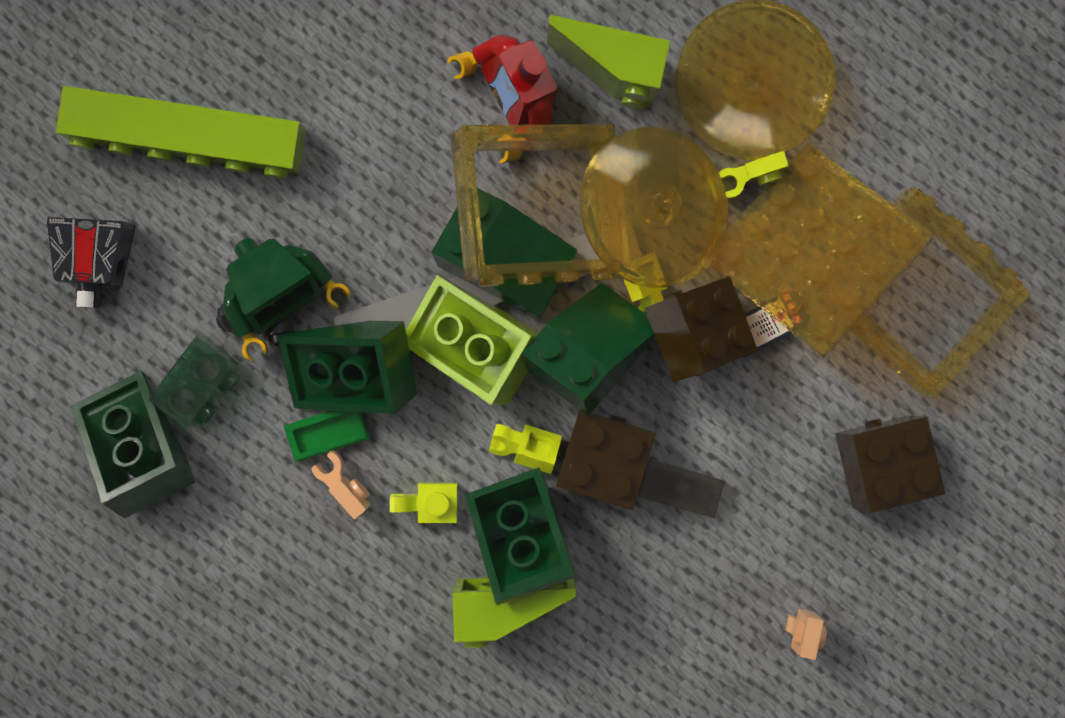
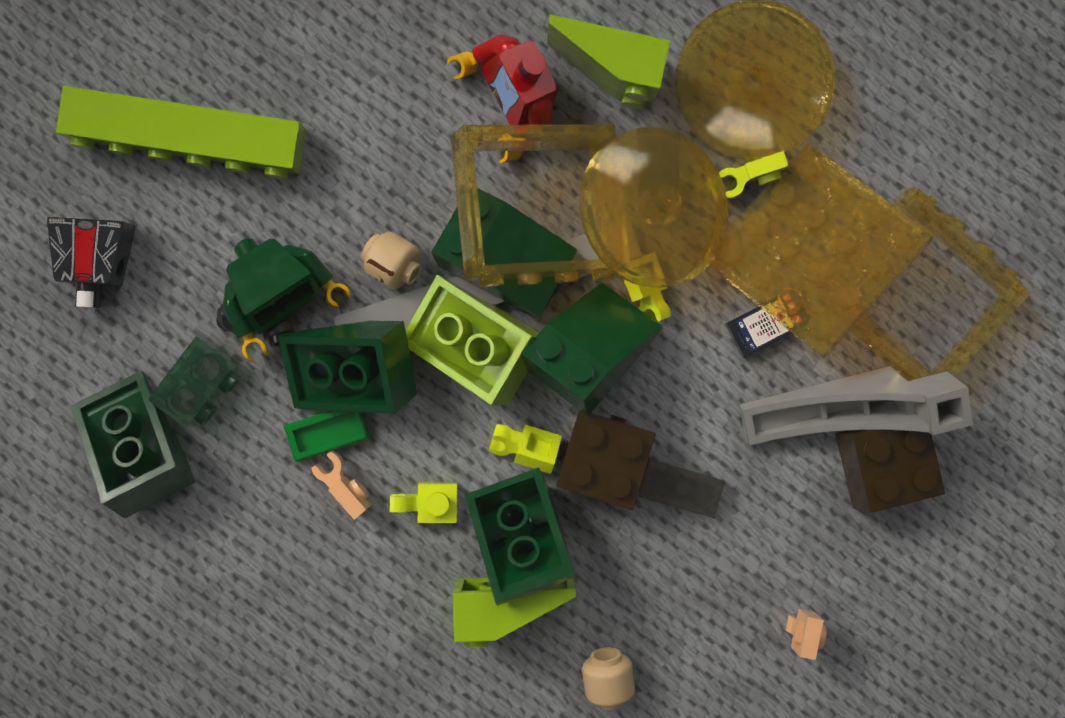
dark brown brick [645,276,758,382] -> none
none -> tan head [361,231,422,290]
none -> tan head [582,647,635,711]
none -> light grey arch [739,366,973,445]

